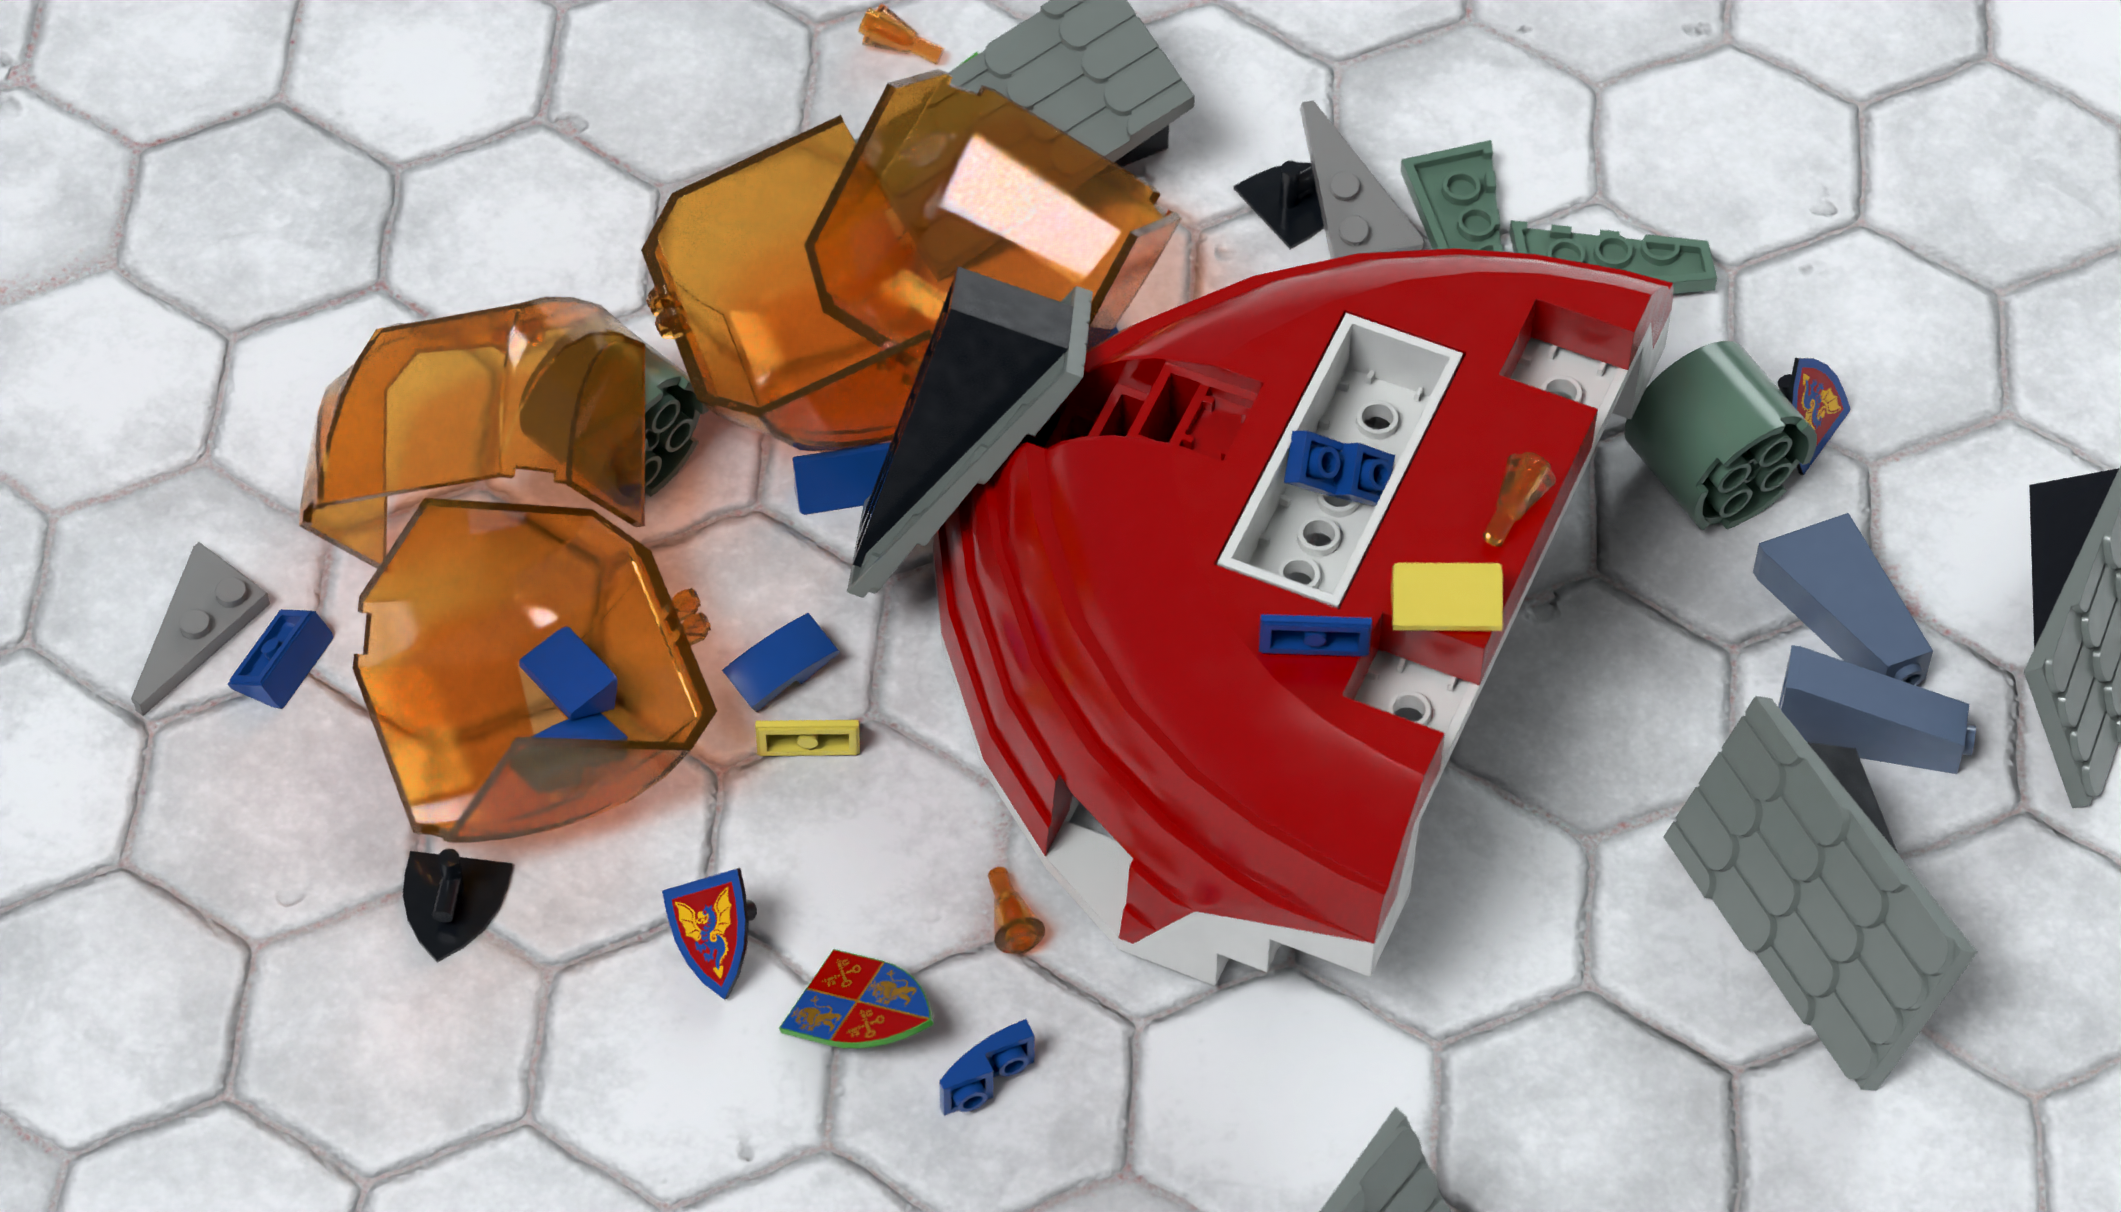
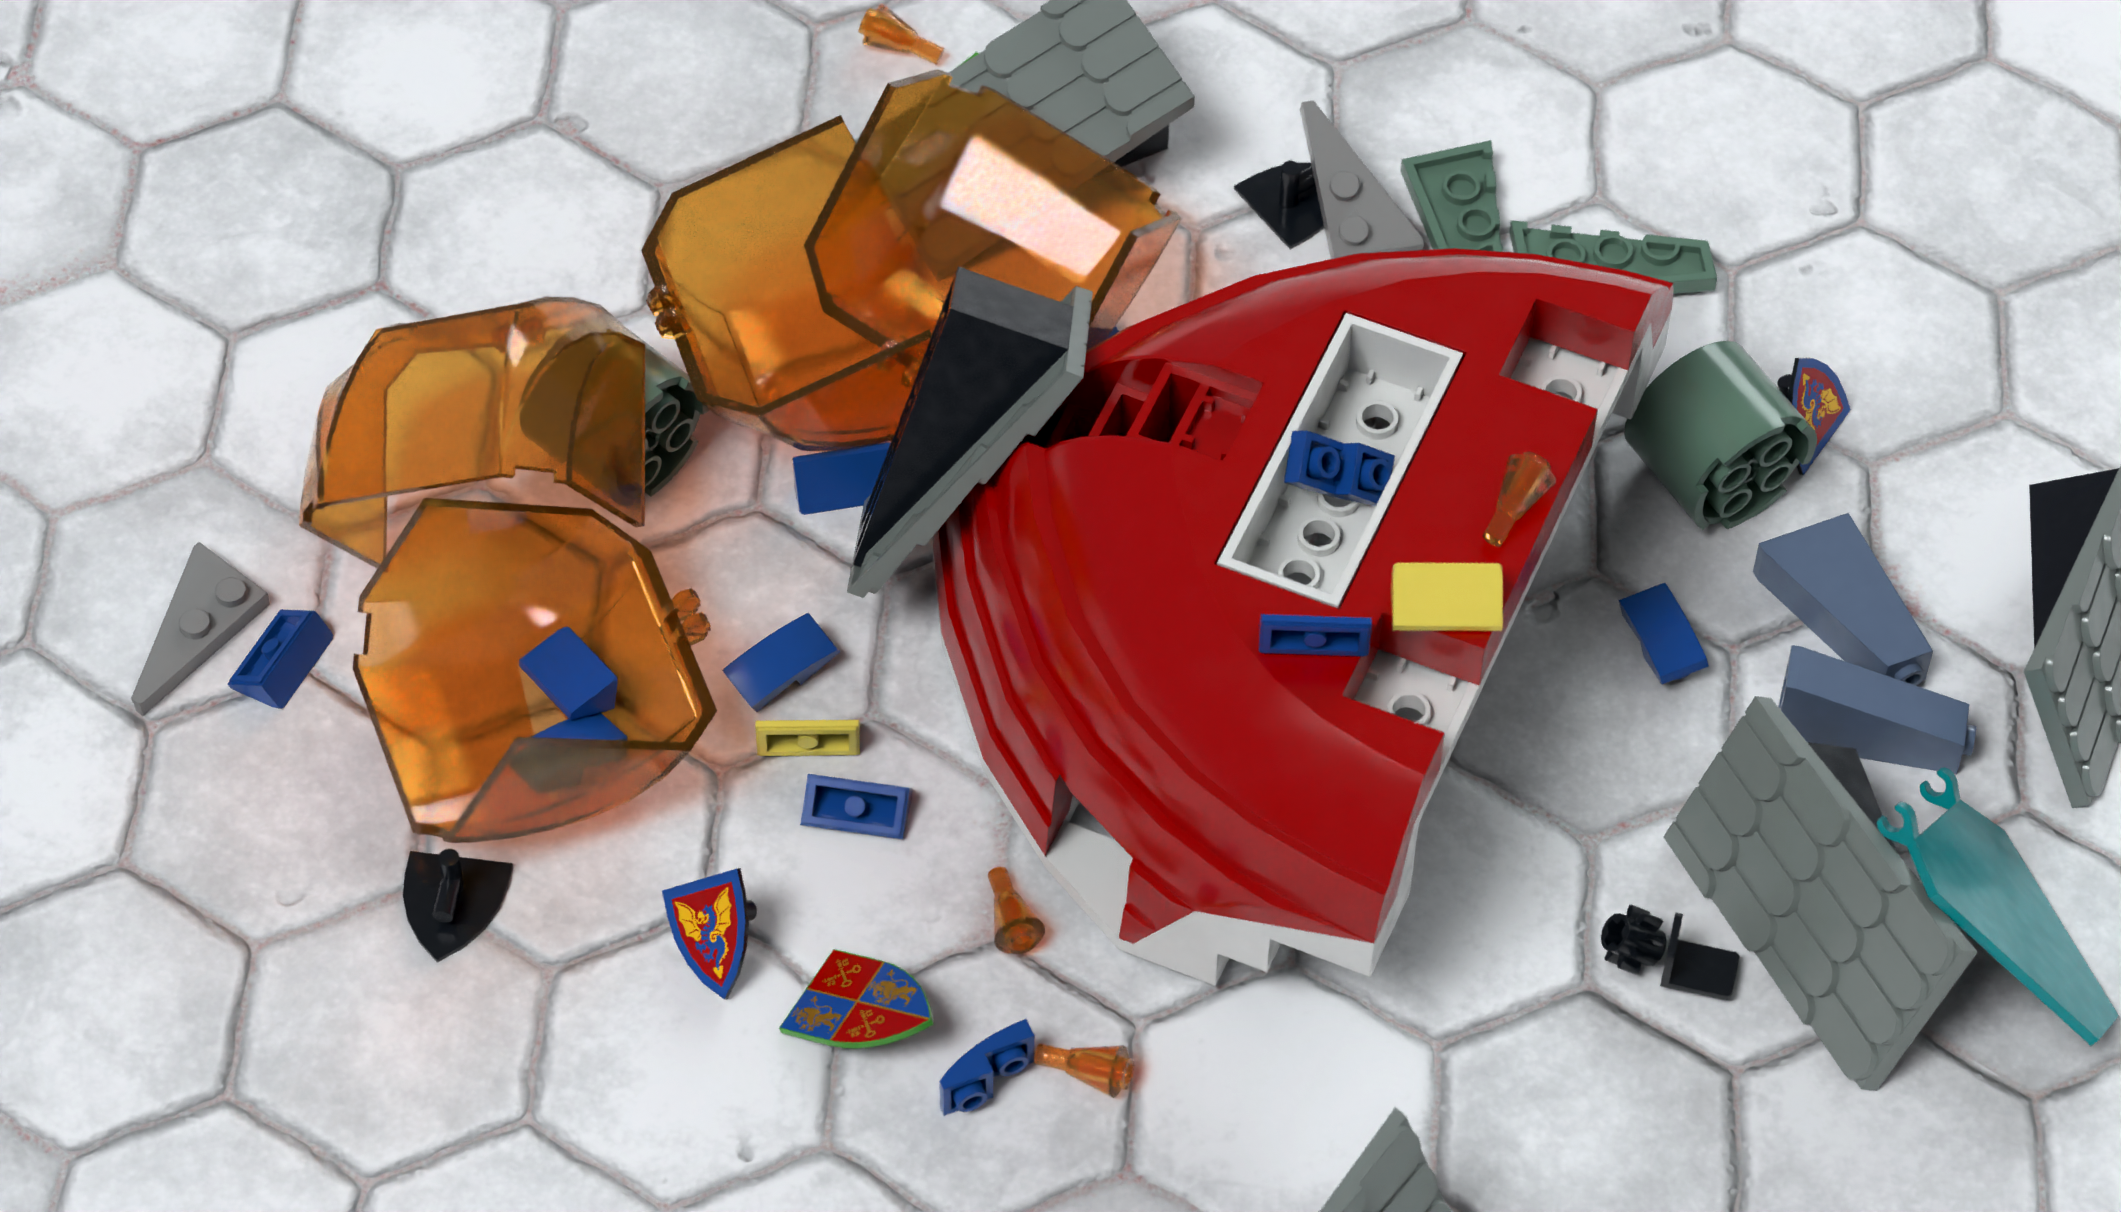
none -> blue slope [800,774,913,839]
none -> clear orange cone [1034,1043,1134,1098]
none -> black gear [1601,905,1667,975]
none -> blue slope [1619,583,1709,684]
none -> black bracket [1660,913,1740,1000]
none -> teal flag [1877,767,2119,1046]

